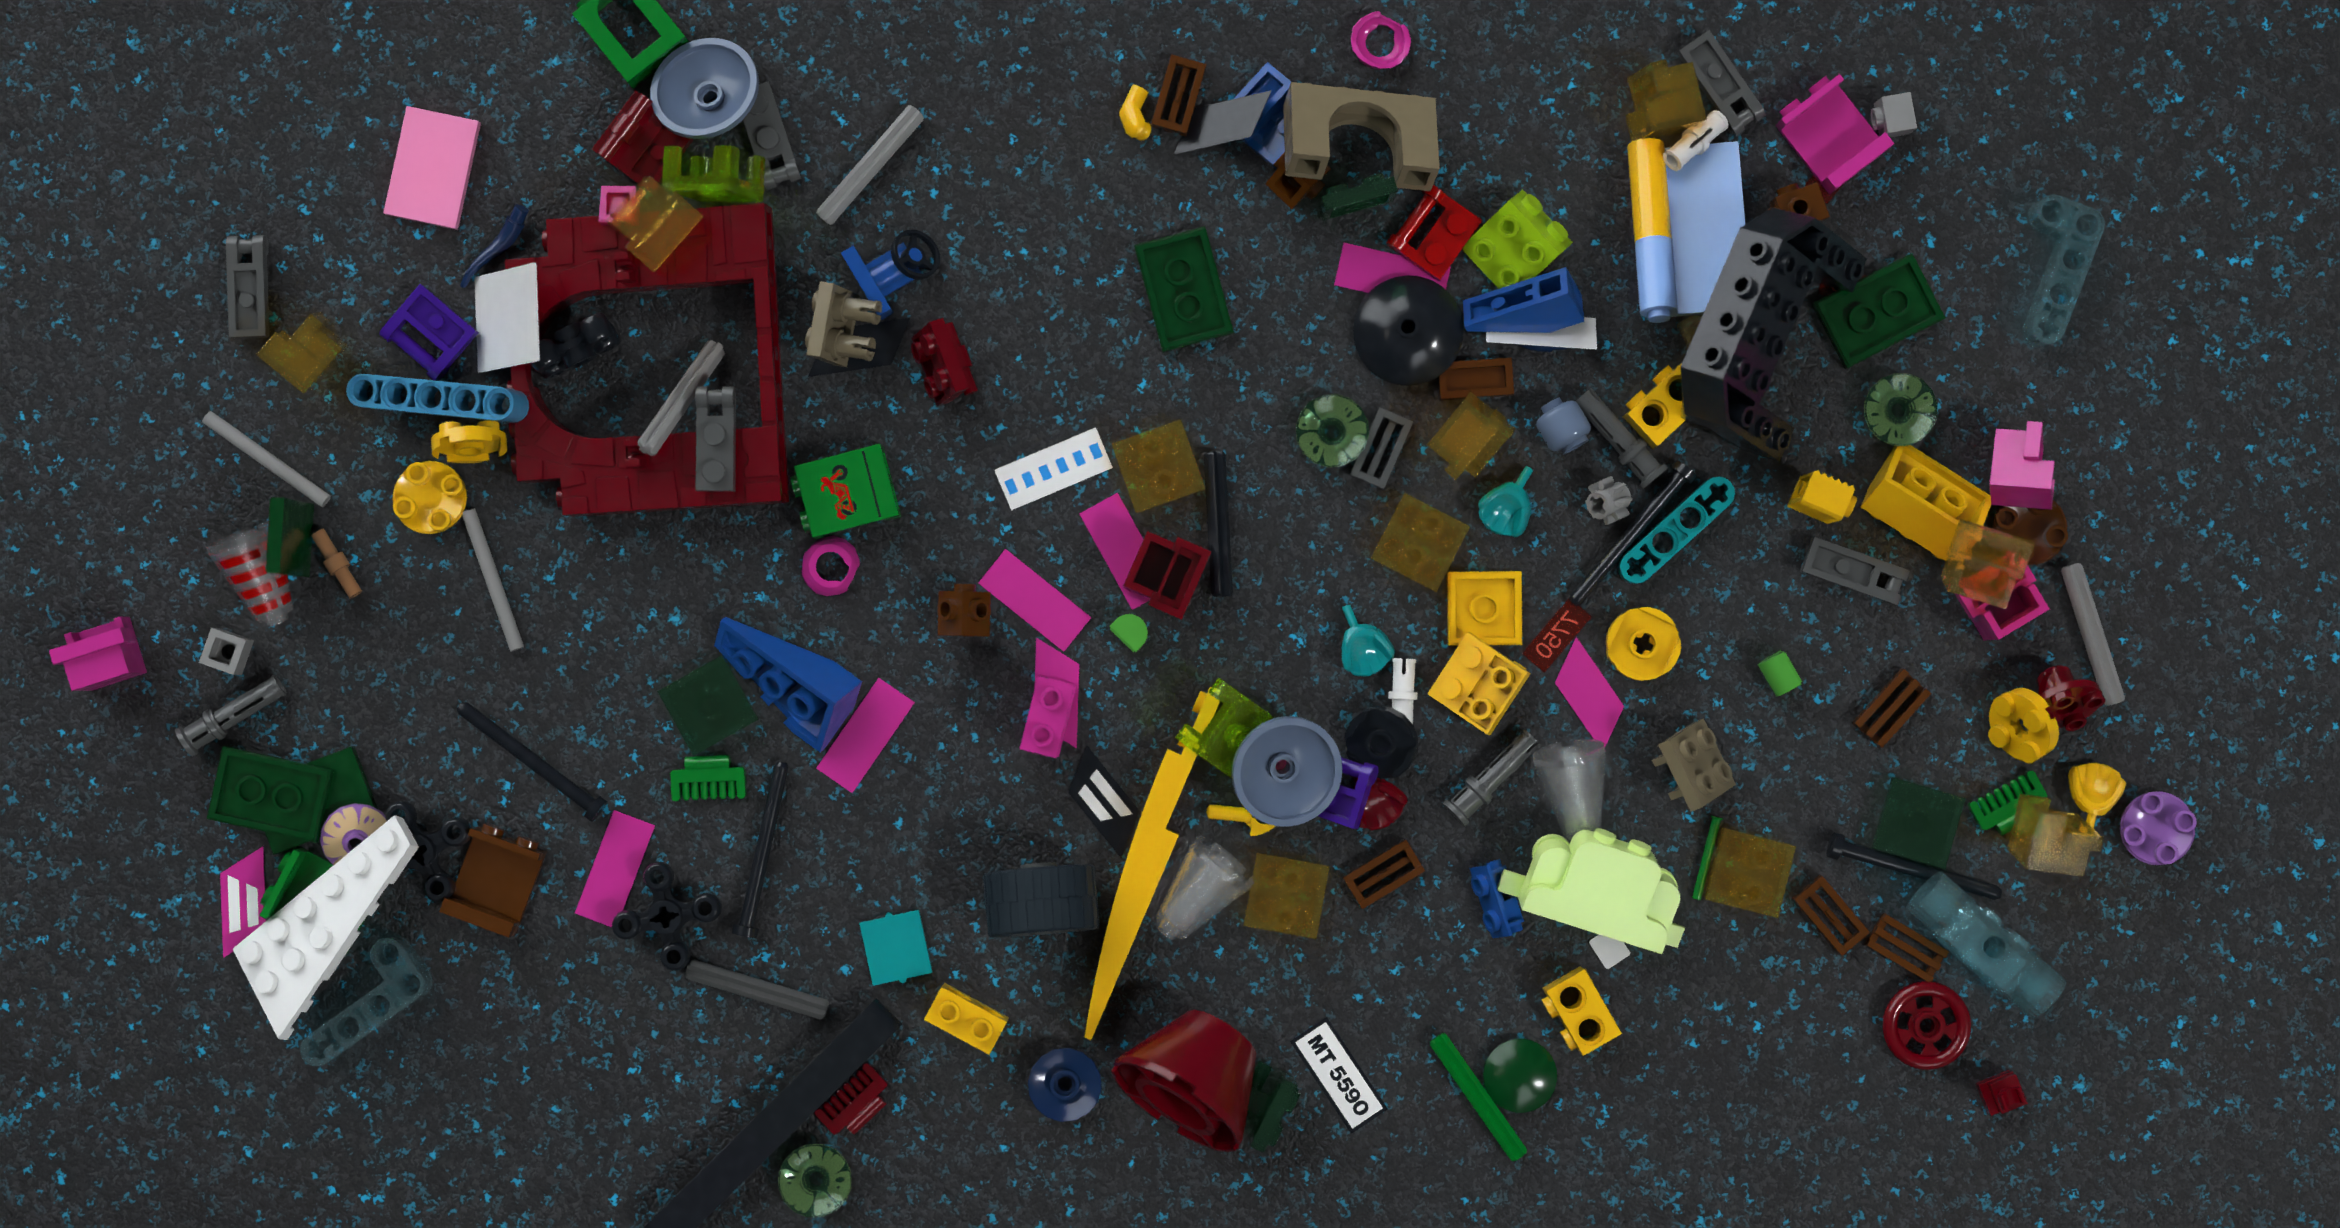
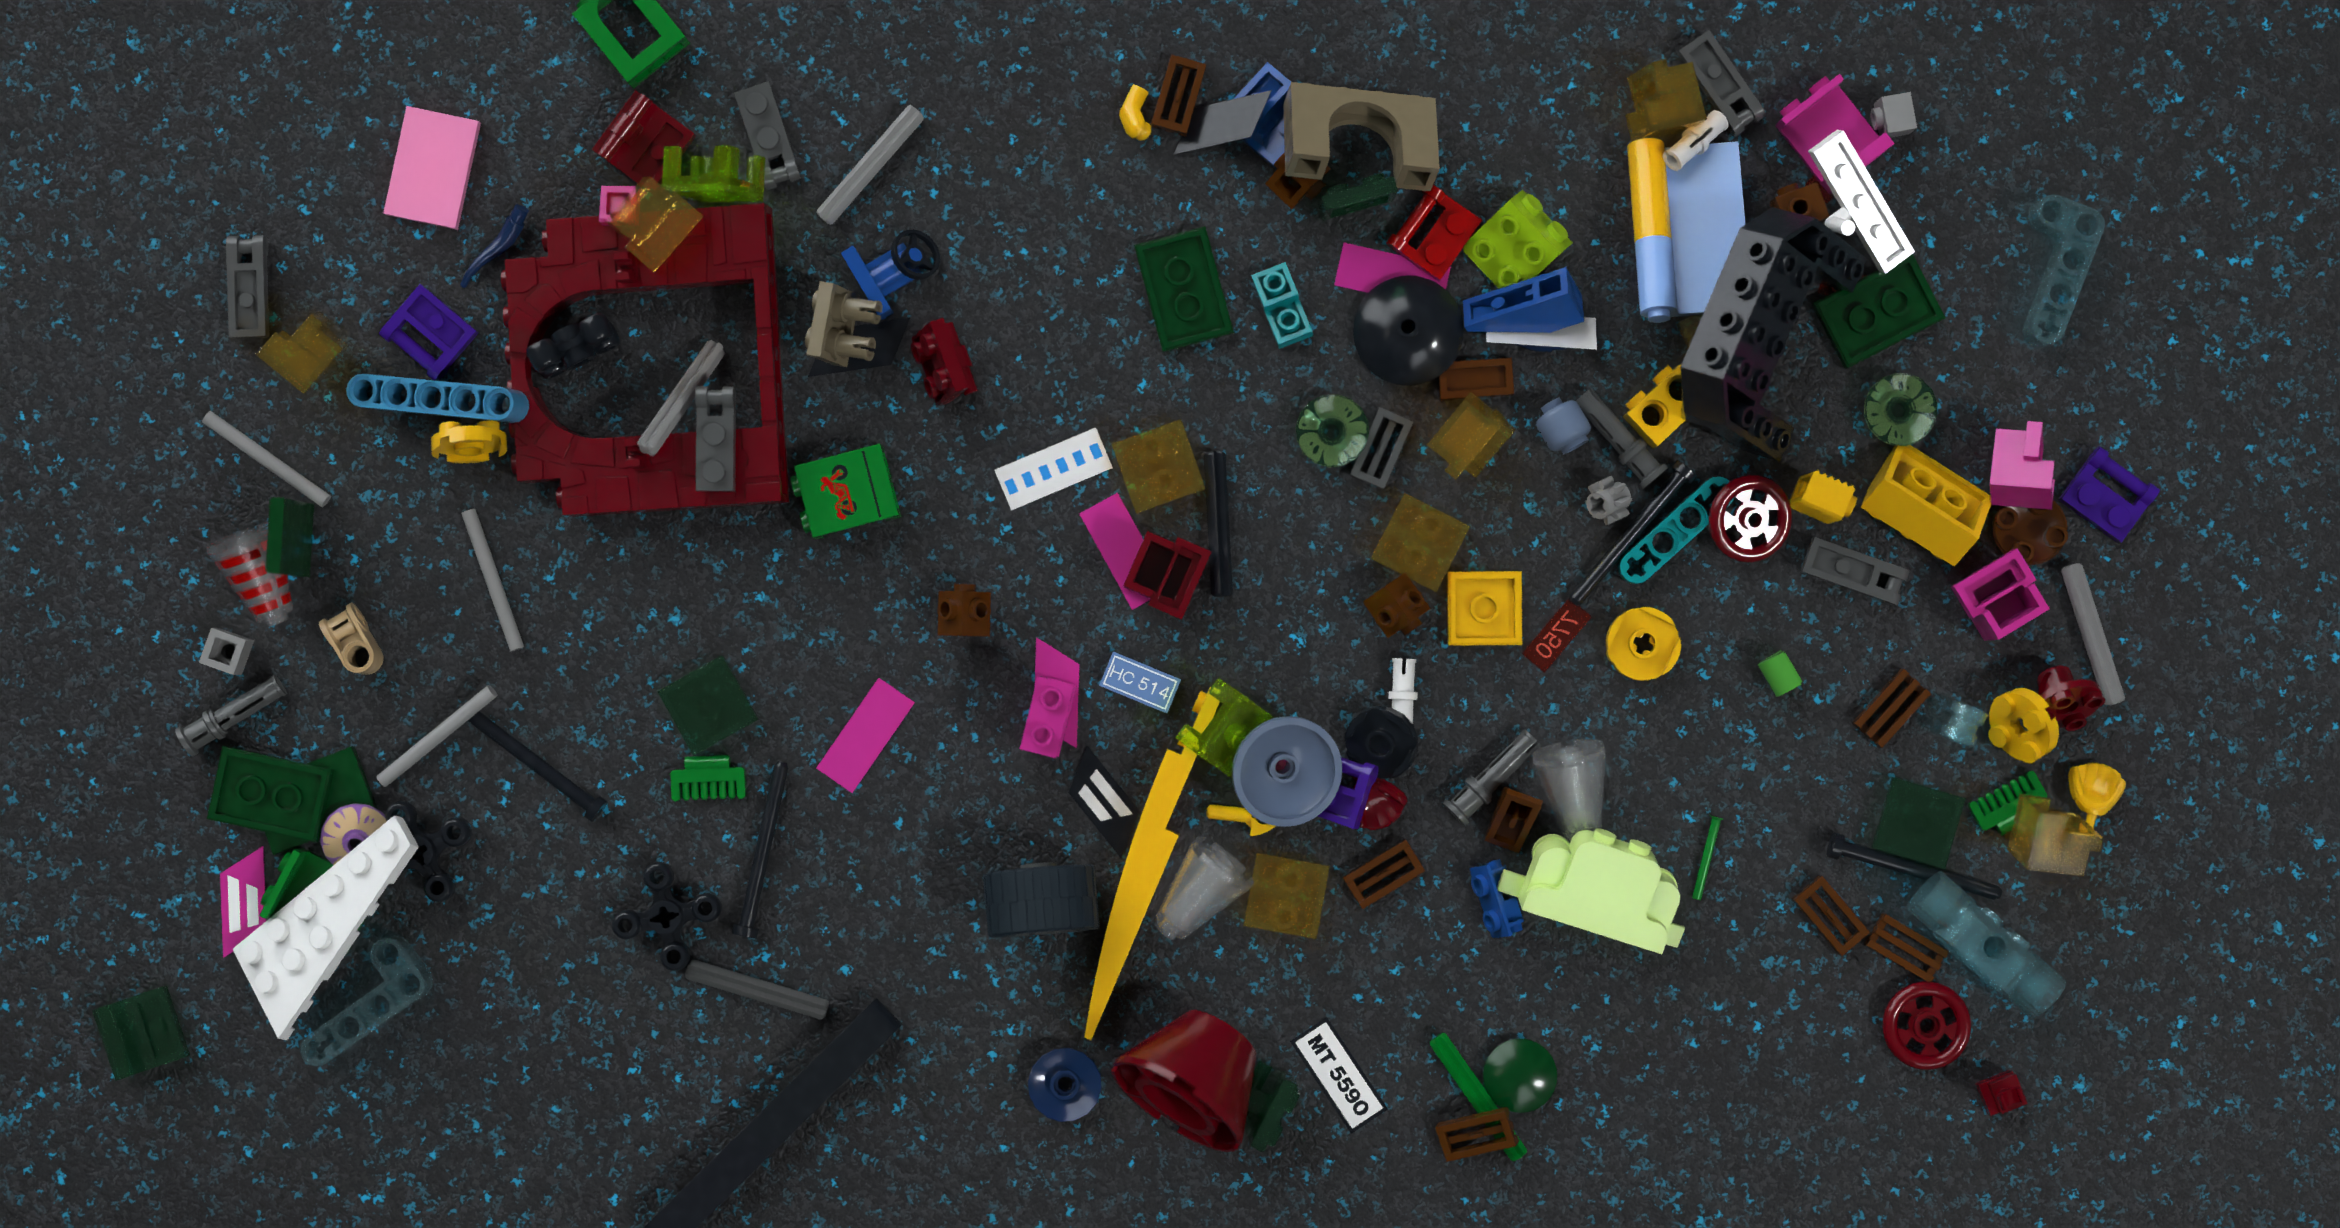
dark pink plate [49,616,147,691] -> none
medium nougat bar [311,528,362,599] -> none
yellow dish [393,461,467,534] -> none
reddish brown panel [439,823,547,938] -> none
white sticker [475,262,540,373] -> none
dark pink sticker [575,810,655,927] -> none
sand blue dish [650,38,759,139] -> none
blue wedge [714,617,862,752] -> none
clear green dish [778,1144,852,1217] -> none
dark pink piece [802,536,860,596] -> none
dark red piece [815,1063,888,1135] -> none
teal piece [859,909,933,986] -> none
yellow brick [924,983,1009,1055] -> none
dark pink sticker [978,549,1091,652] -> none
bright green brick [1109,614,1148,652] -> none
teal piece [1342,604,1395,677] -> none
dark pink piece [1351,11,1411,69] -> none
yellow plate [1427,632,1531,735] -> none
teal piece [1478,466,1533,537] -> none
yellow brick [1541,966,1622,1056] -> none
dark pink sticker [1555,637,1624,752] -> none
white sticker [1589,935,1630,969] -> none
dark tan plate [1652,718,1736,812] -> none
clear yellow plate [1704,828,1796,918] -> none
clear yellow plate [1941,519,2035,609] -> none
medium lavender dish [2120,791,2197,865] -> none
none -> clear green plate [92,985,190,1081]
none -> tan piece [319,602,383,675]
none -> light grey bar [376,685,497,787]
none -> medium blue tile [1099,652,1181,713]
none -> teal slope [1251,262,1313,349]
none -> reddish brown brick [1363,572,1431,638]
none -> reddish brown tile [1435,1106,1519,1162]
none -> reddish brown slope [1484,787,1543,853]
none -> dark red plate [1709,475,1792,562]
none -> white plate [1808,129,1915,273]
none -> clear light blue wheel [1939,700,1988,749]
none -> dark purple plate [2058,446,2160,543]

